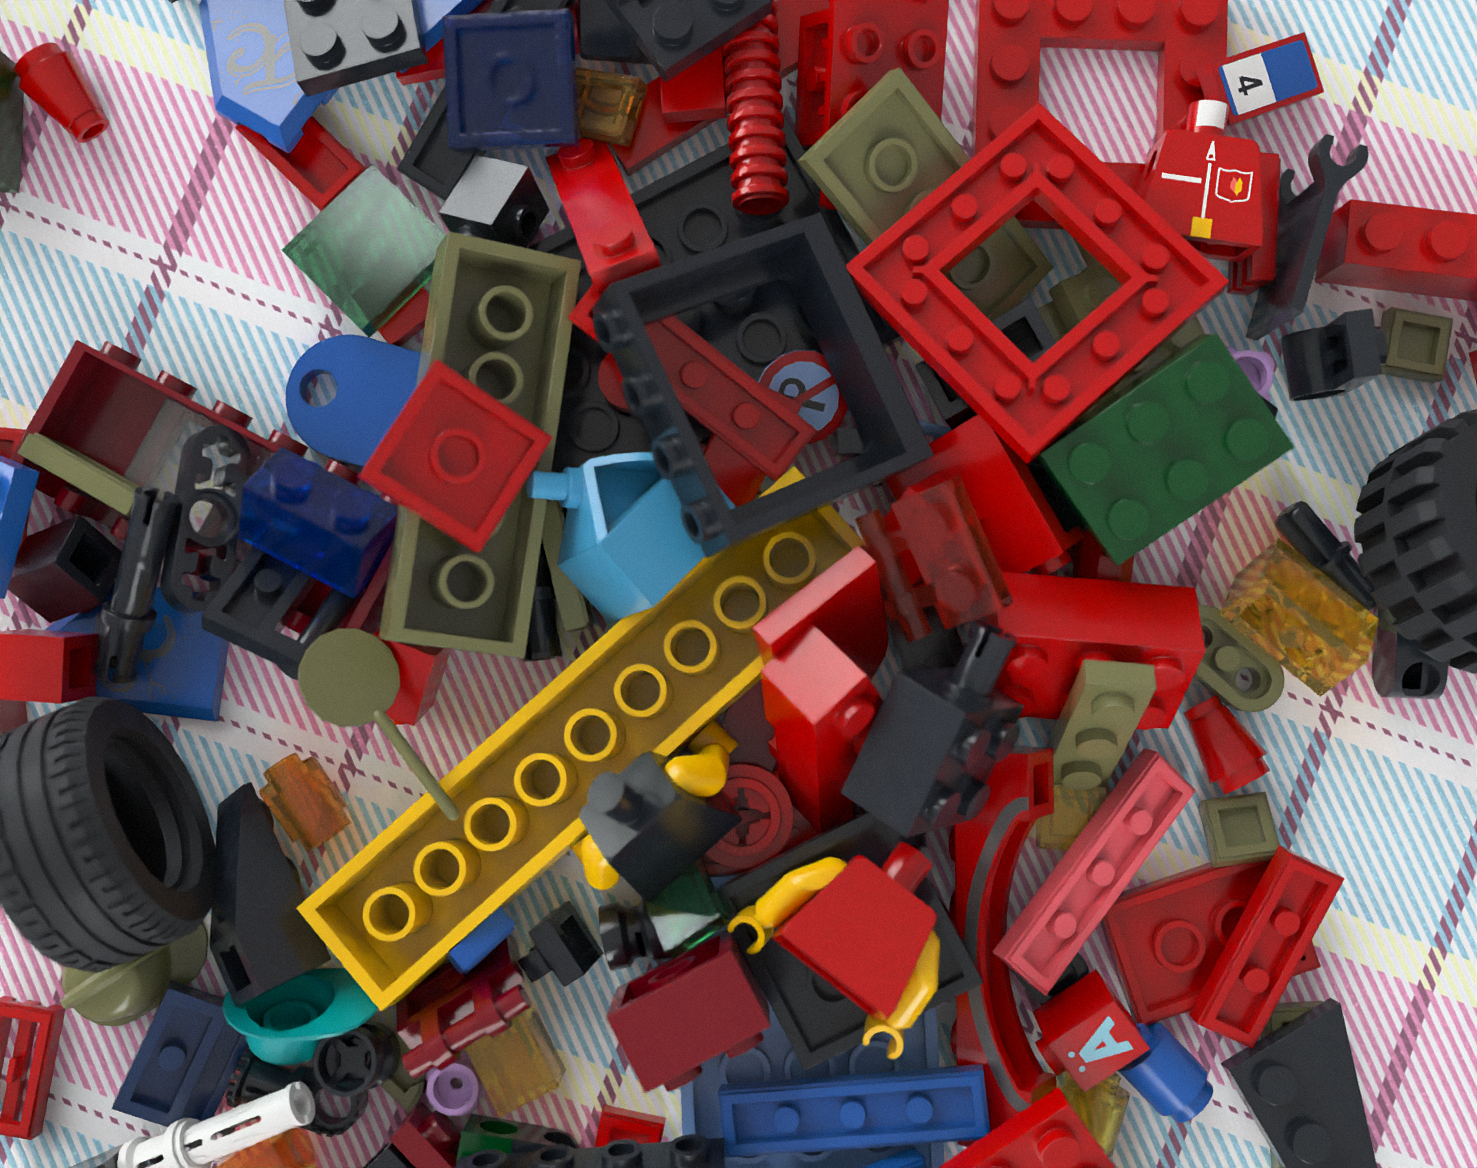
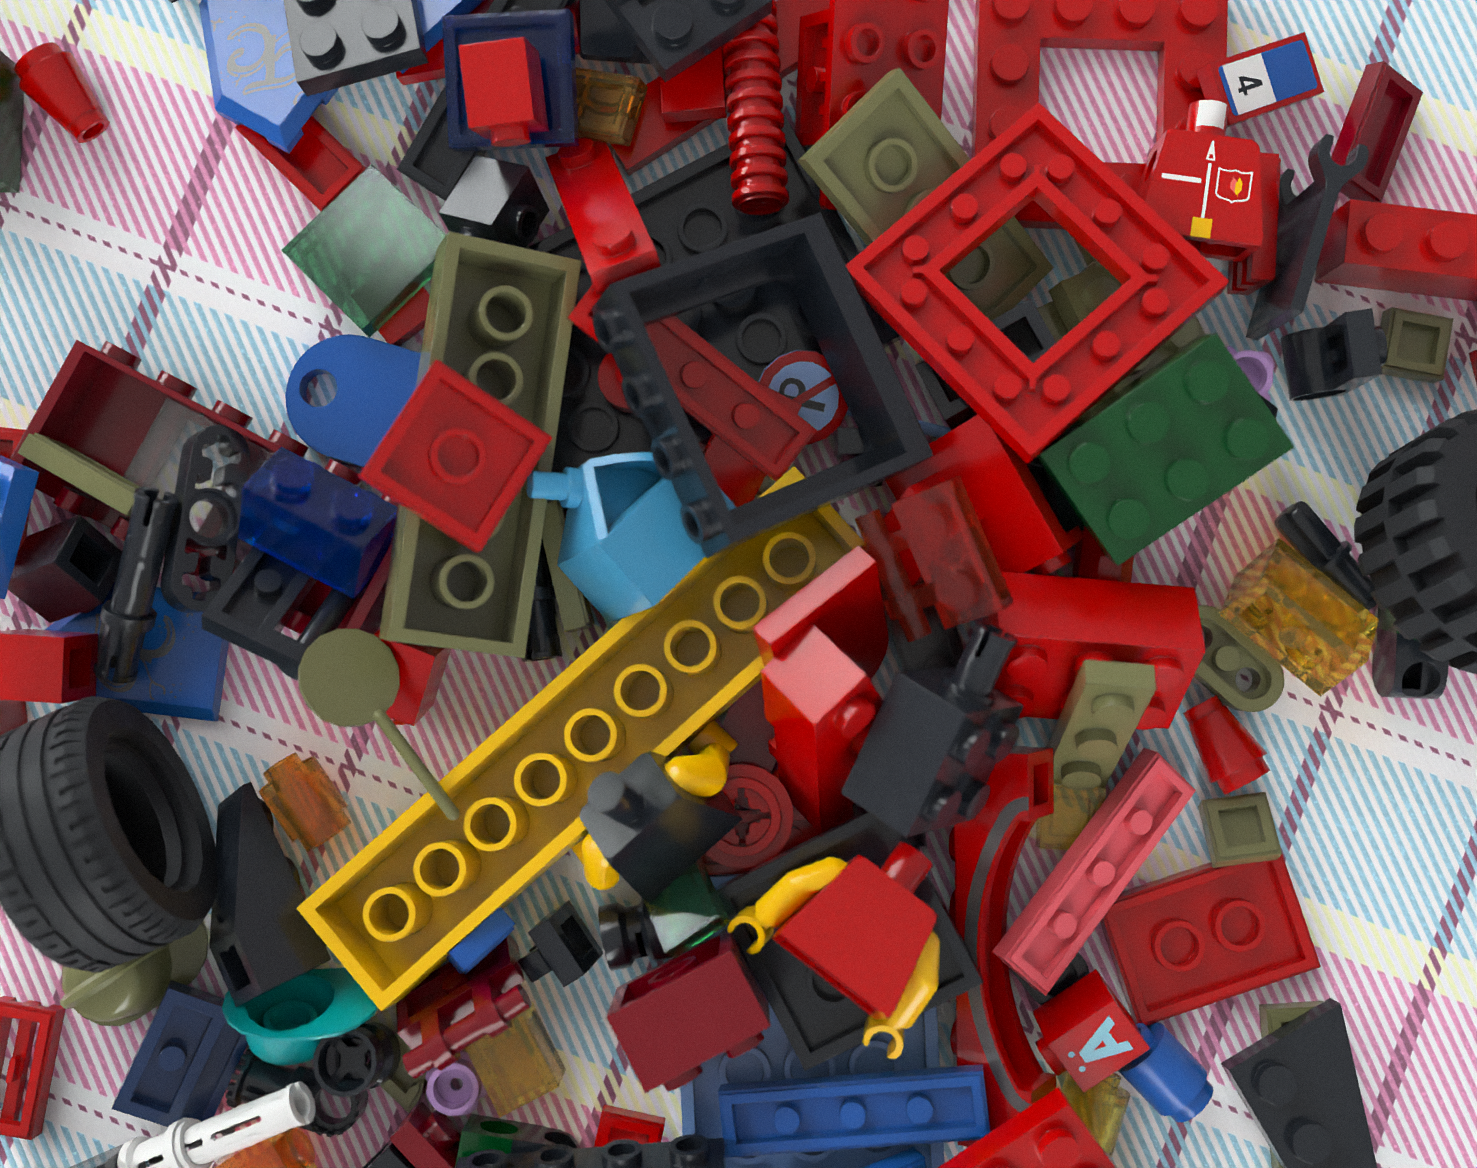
red tile [1189,845,1345,1049] -> none
none -> red brick [458,37,549,147]
none -> dark red tile [1331,61,1423,203]

